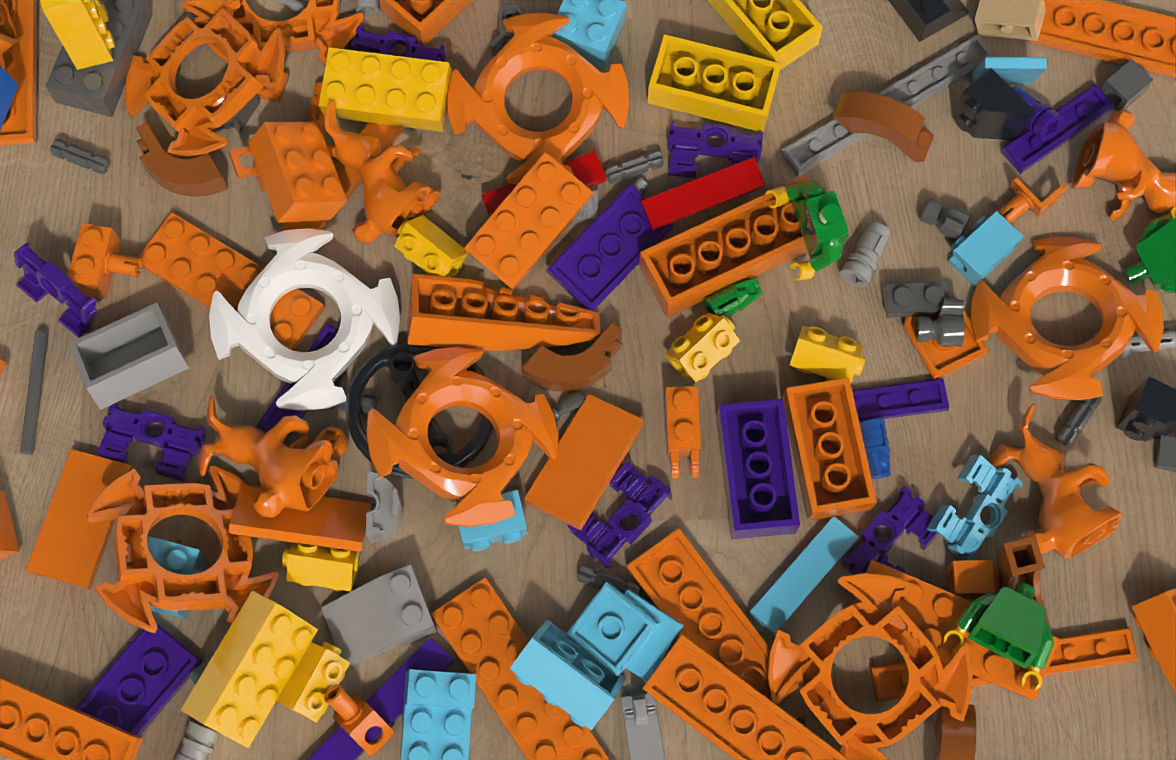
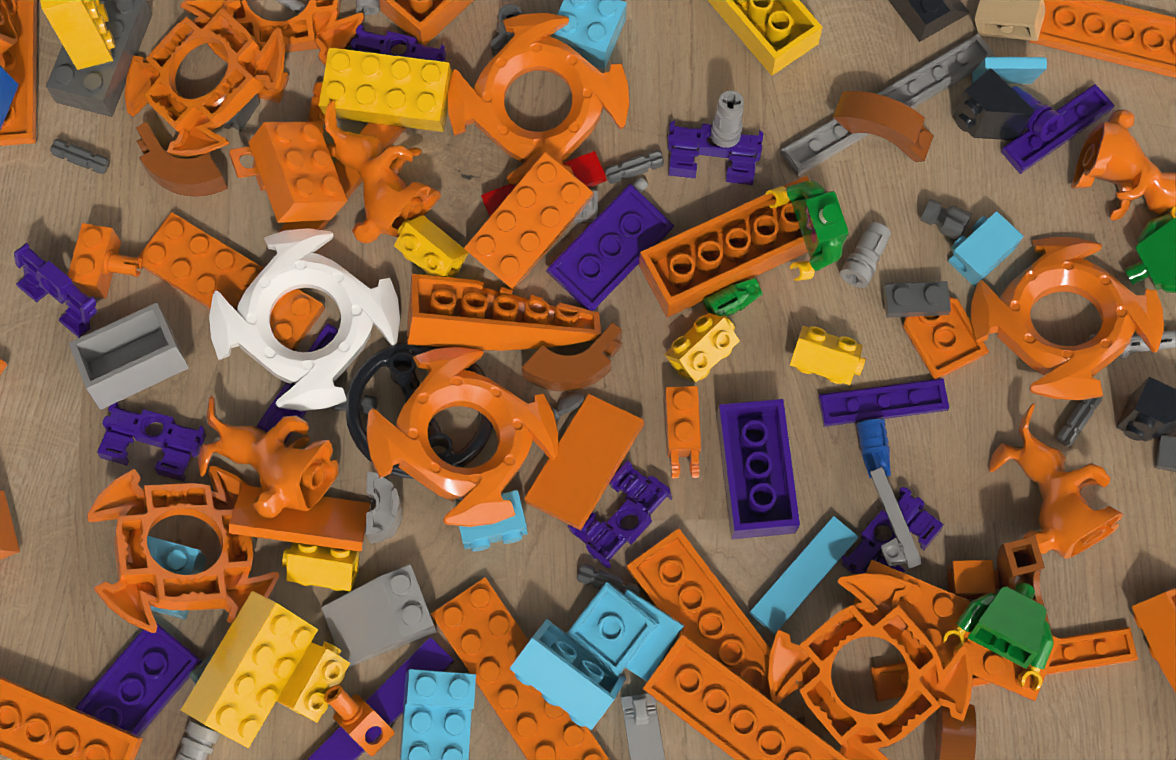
dark grey bar [20,330,48,455] -> none
orange tile [26,449,134,590] -> none
orange tile [315,427,349,459] -> none
red tile [640,157,766,231] -> none
yellow brick [647,34,782,133] -> none
orange brick [782,378,877,521] -> none
dark grey piece [916,299,965,347] -> none
medium azure piece [927,455,1023,561] -> none
orange bracket [997,177,1068,224] -> none
dark grey brick [1101,59,1153,111] -> none
none -> light grey axle [711,91,744,148]
none -> light grey hinge [870,467,921,569]

